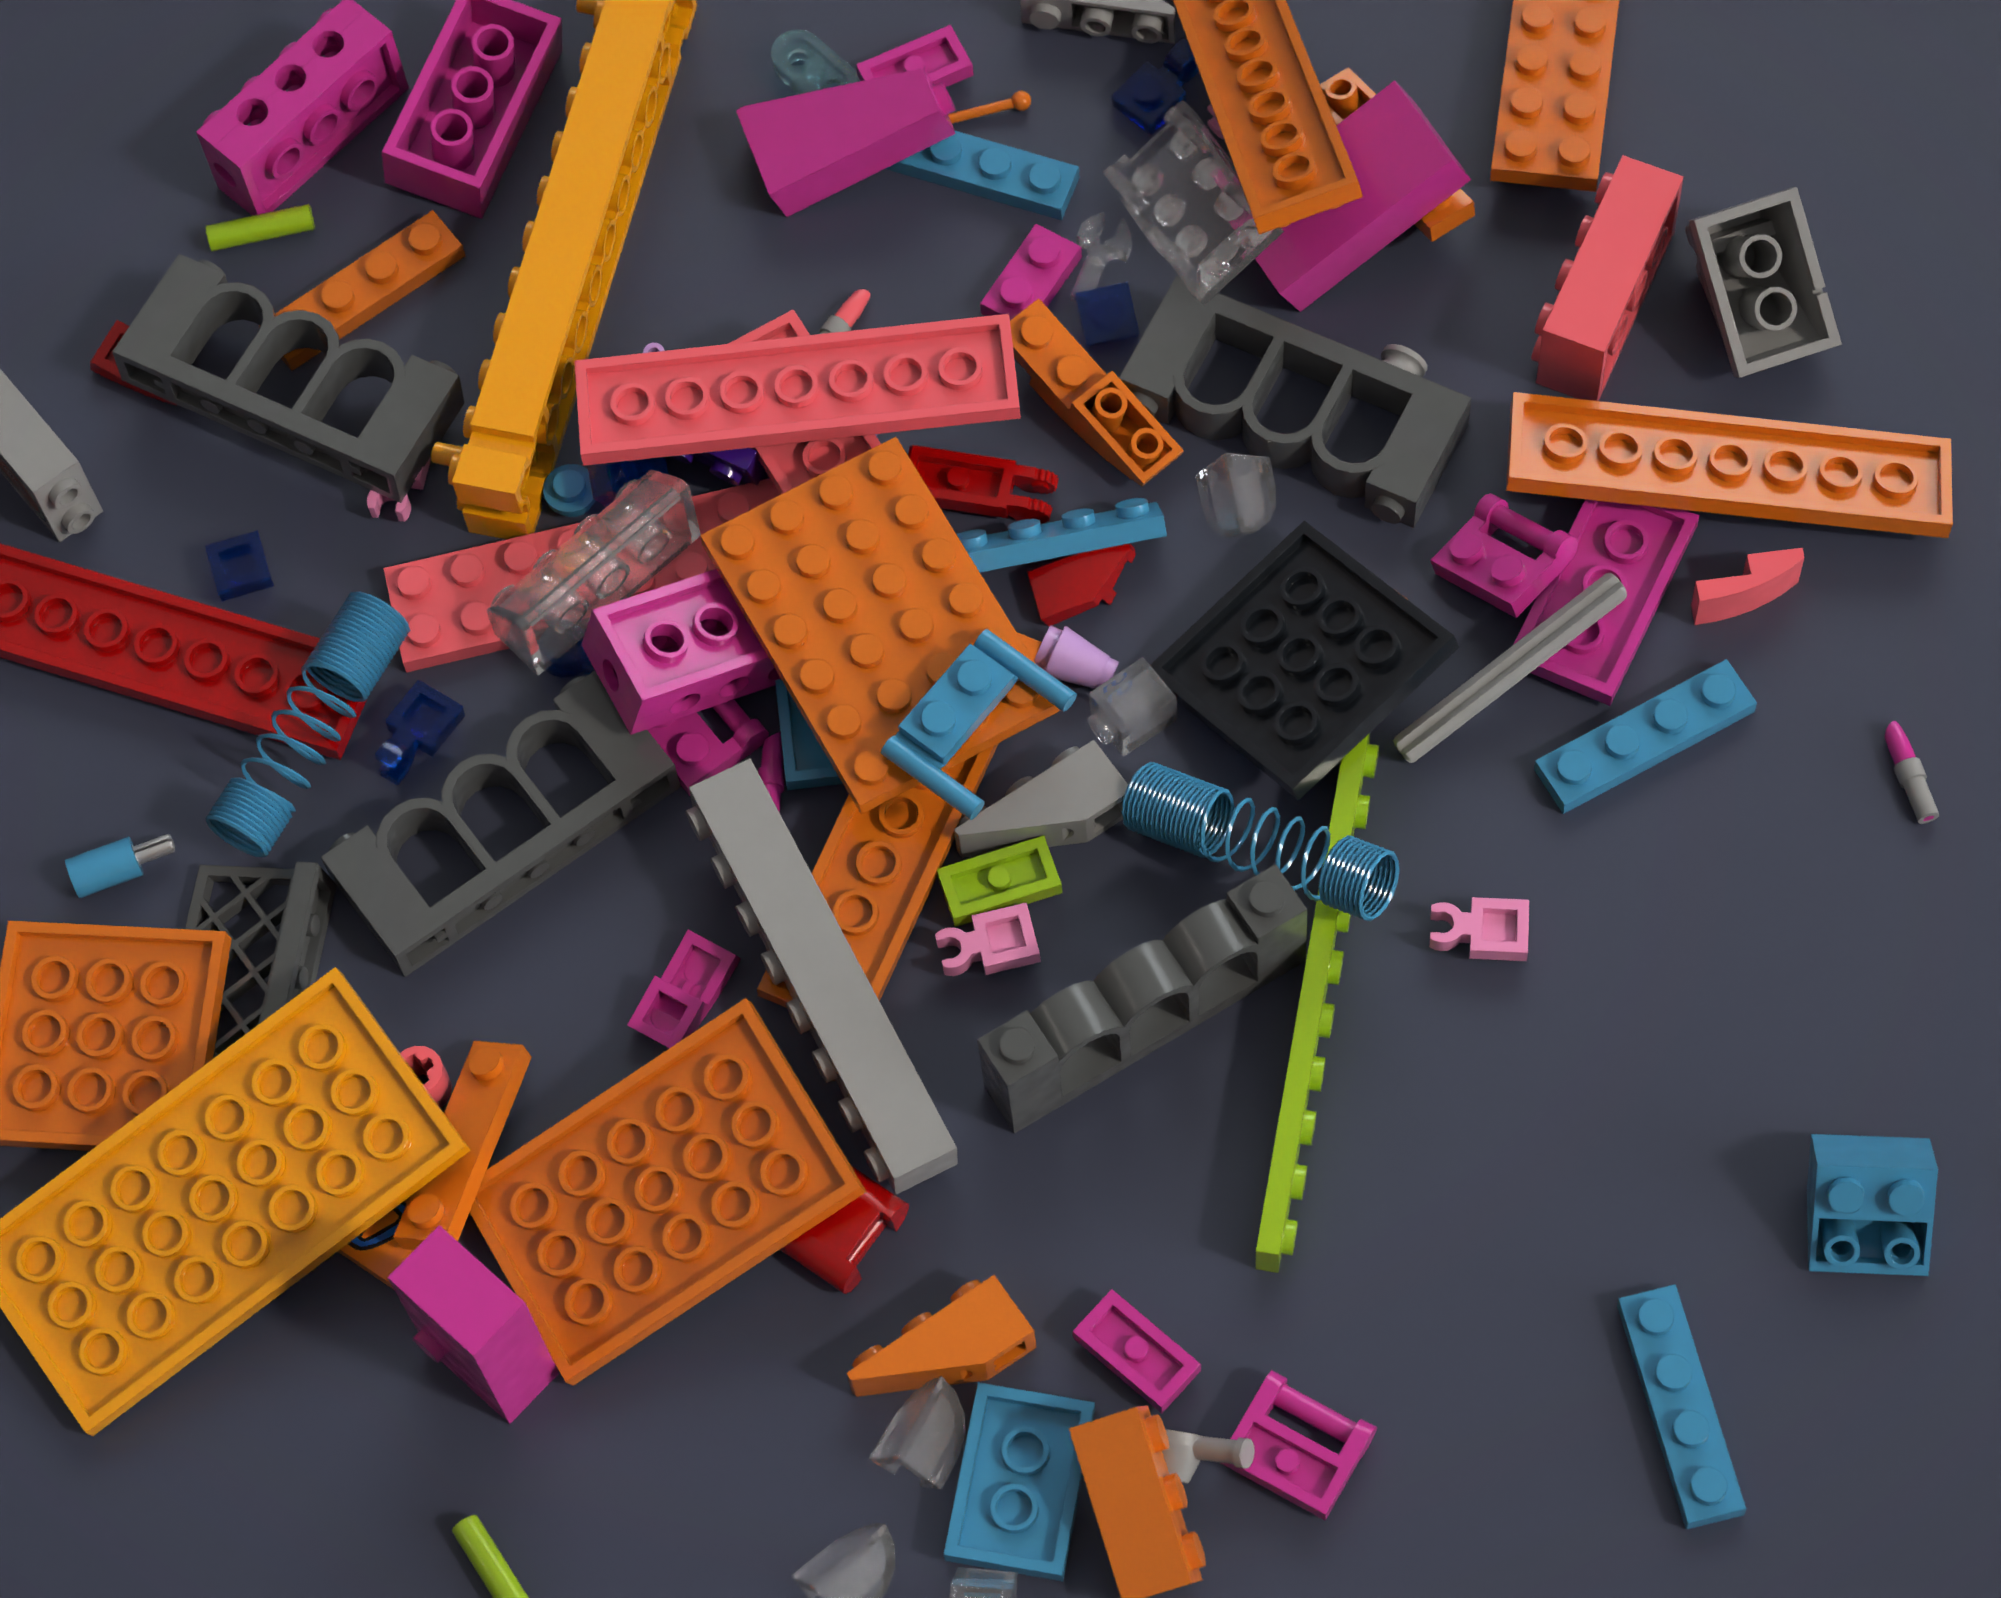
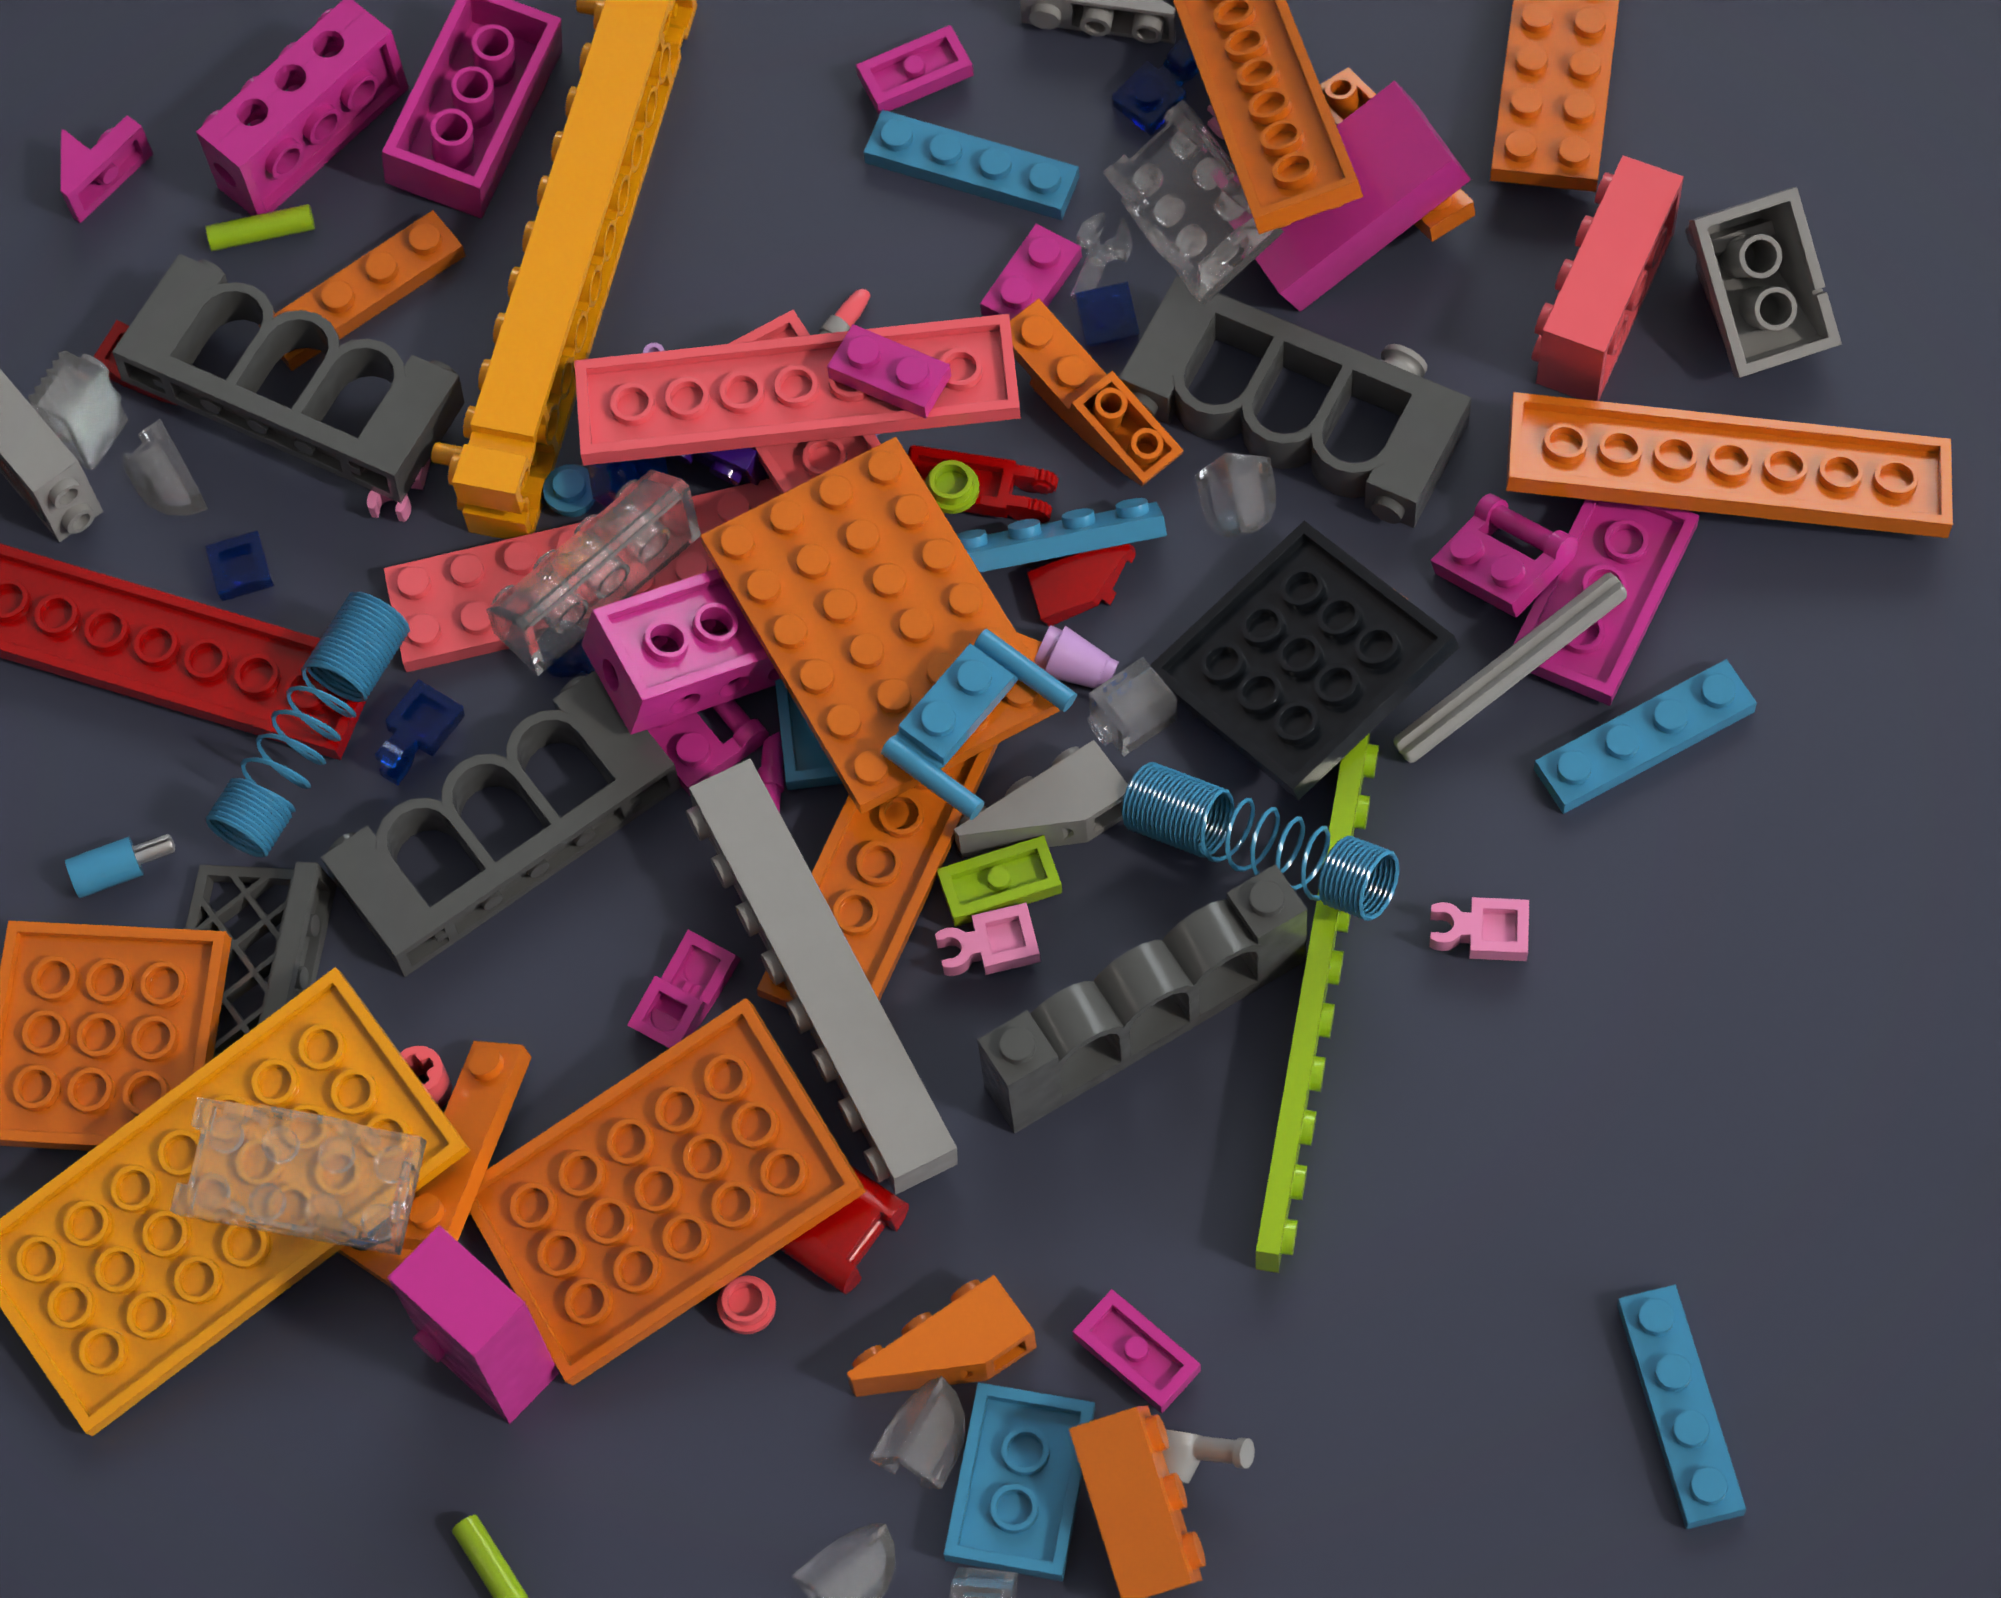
dark pink slope [736,68,956,217] -> none
clear light blue plate [771,29,859,94] -> none
orange hinge [948,91,1031,124] -> none
dark pink plate [1221,1370,1377,1521] -> none
coral slope [1691,548,1805,625] -> none
dark azure slope [1807,1134,1938,1276] -> none
light grey piece [1885,721,1939,824] -> none
none -> clear brick [28,351,129,470]
none -> dark pink slope [60,115,153,223]
none -> clear brick [123,419,208,516]
none -> clear piece [170,1097,427,1255]
none -> coral plate [717,1276,776,1334]
none -> dark pink plate [827,324,951,419]
none -> lime plate [925,460,980,514]

